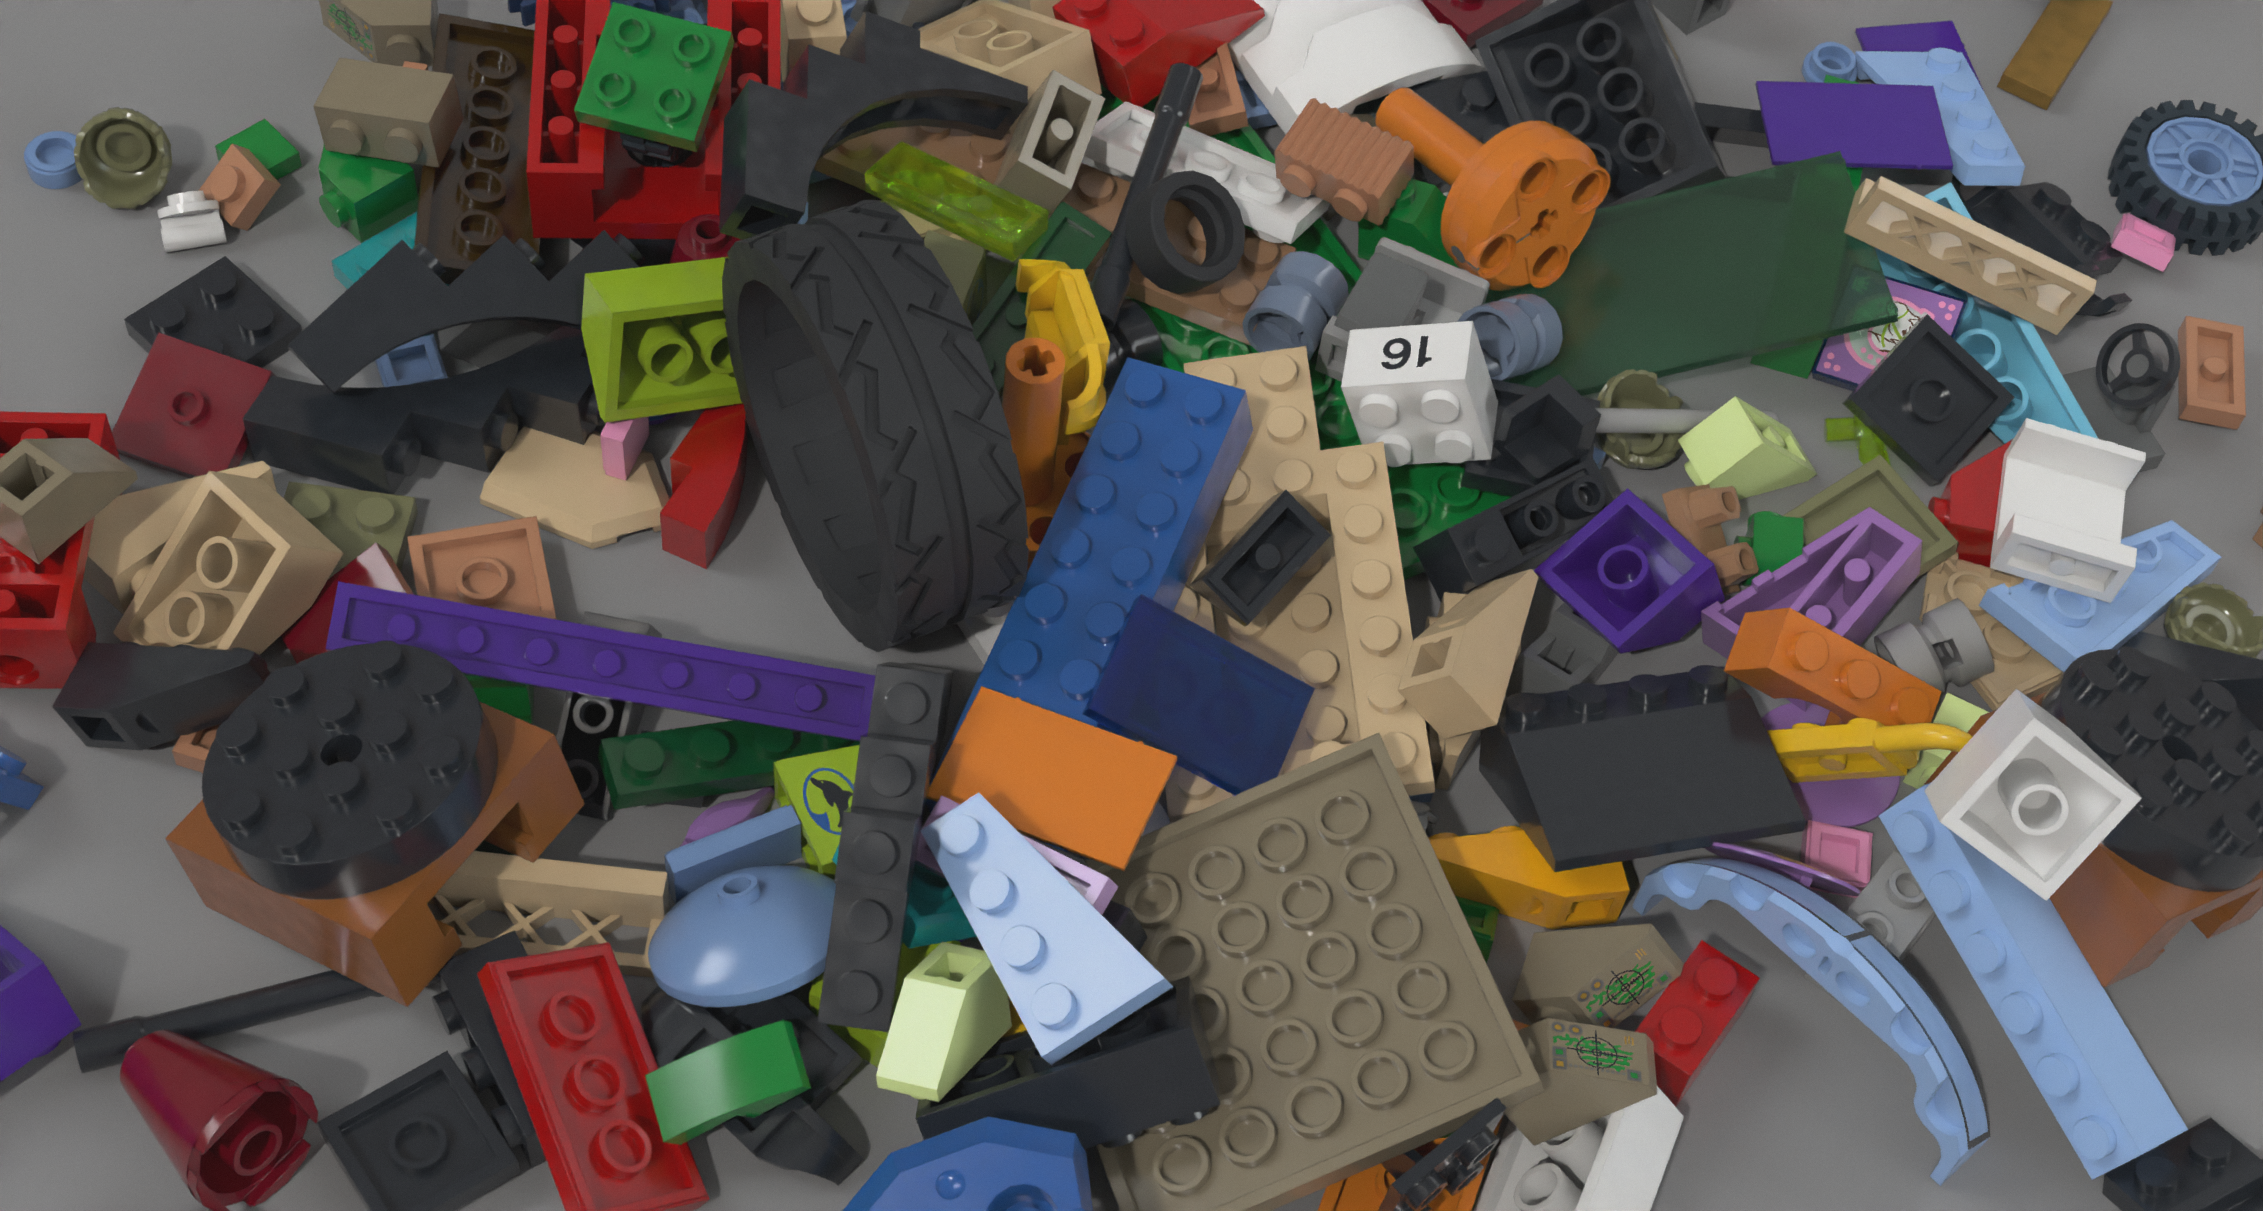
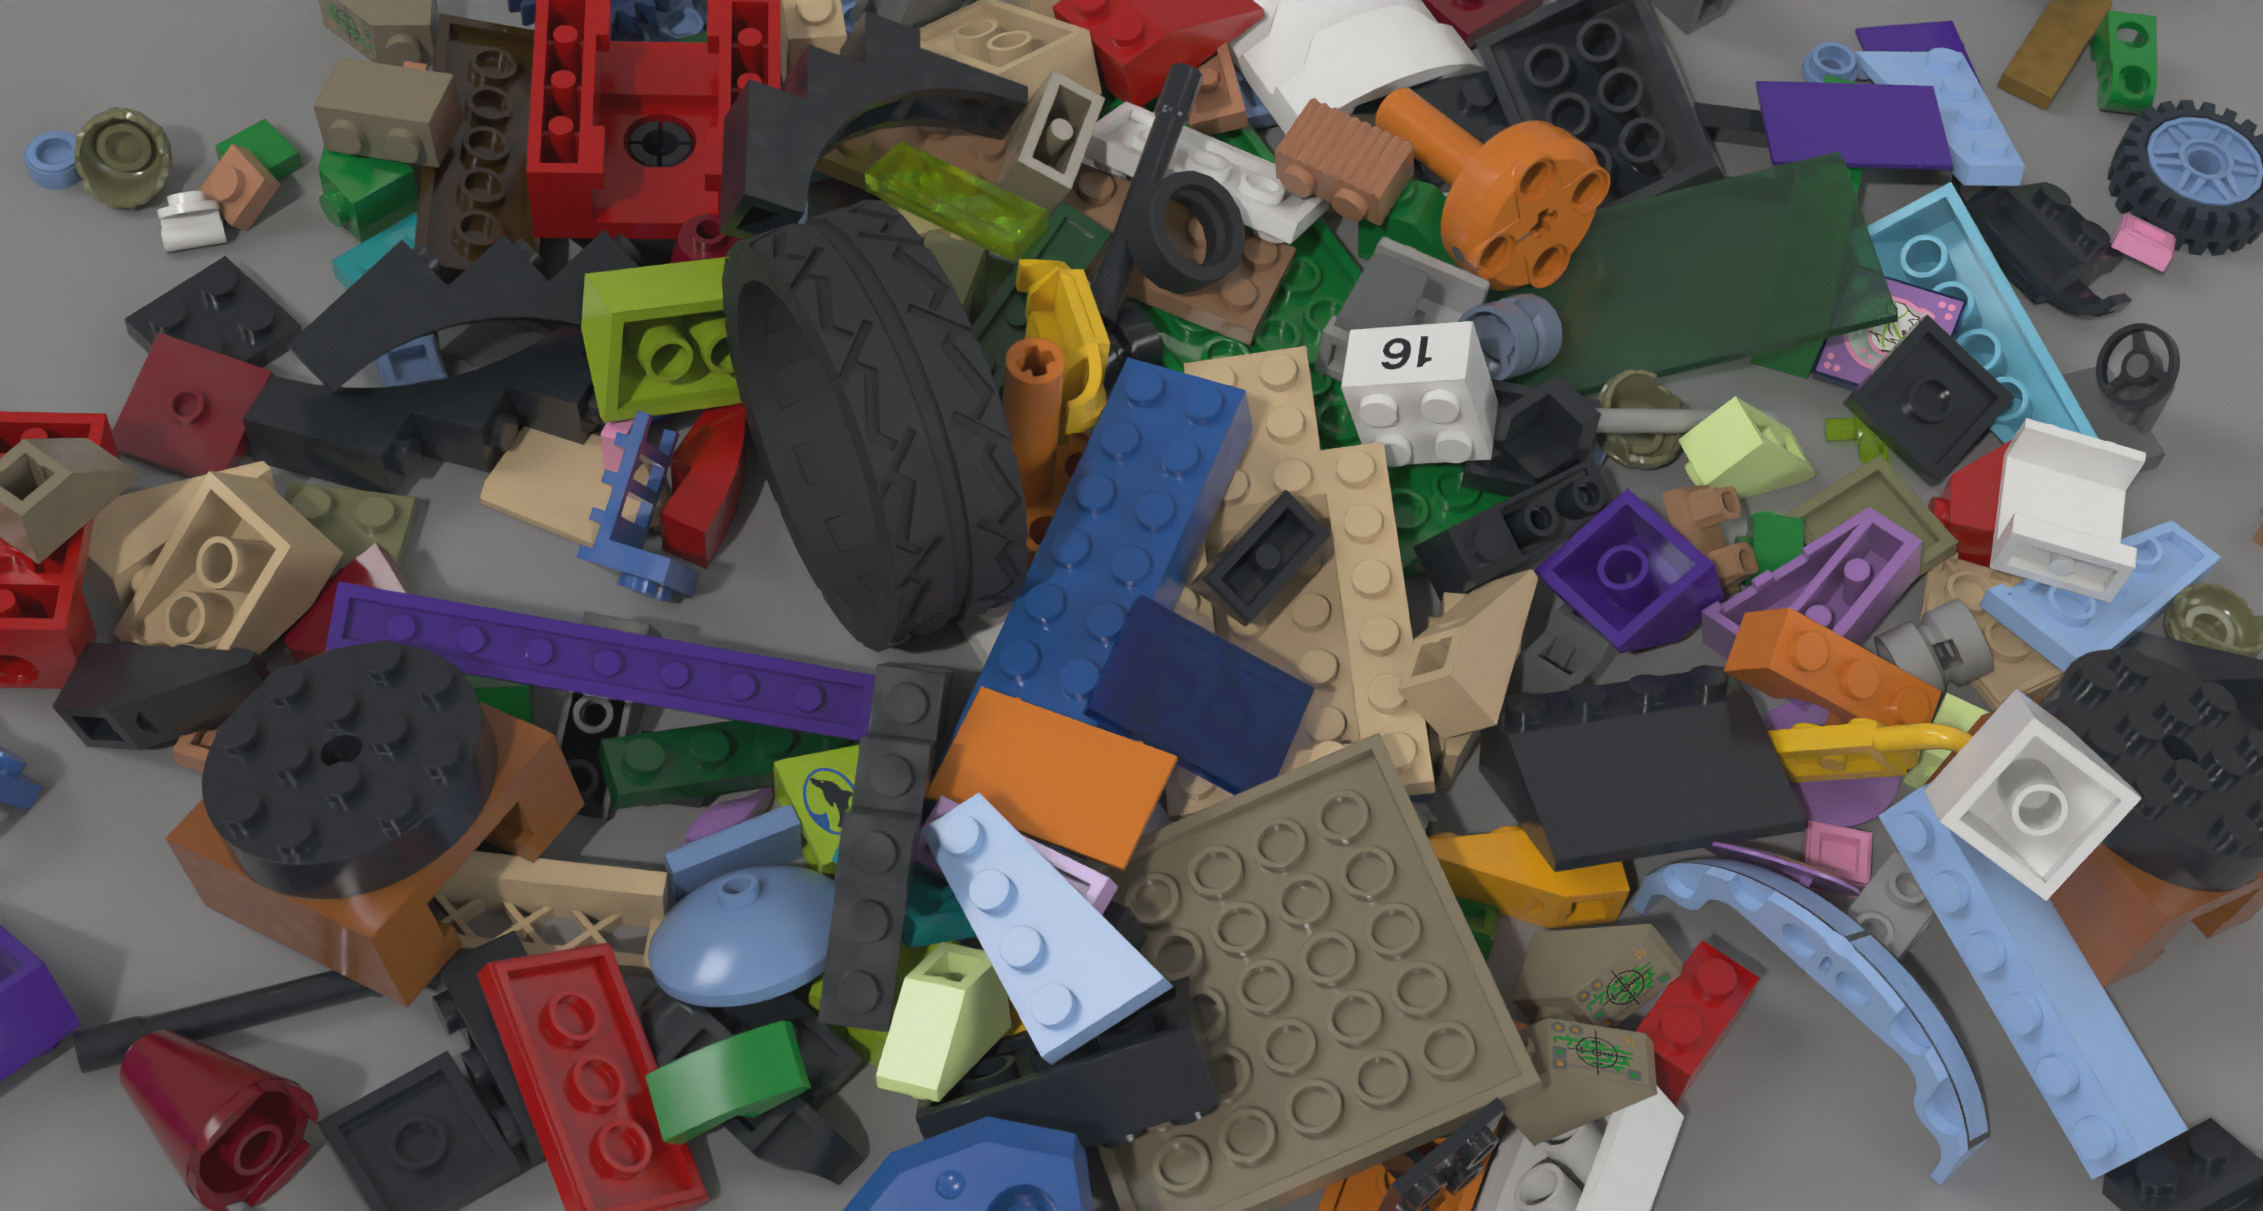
nougat plate [407,516,557,620] -> none
green plate [574,2,735,162] -> none
sand blue wheel [1242,251,1349,361] -> none
tan fence [1844,176,2097,335] -> none
nougat plate [2178,316,2246,430] -> none
none -> blue plate [577,411,700,603]
none -> green leg [2090,10,2157,115]

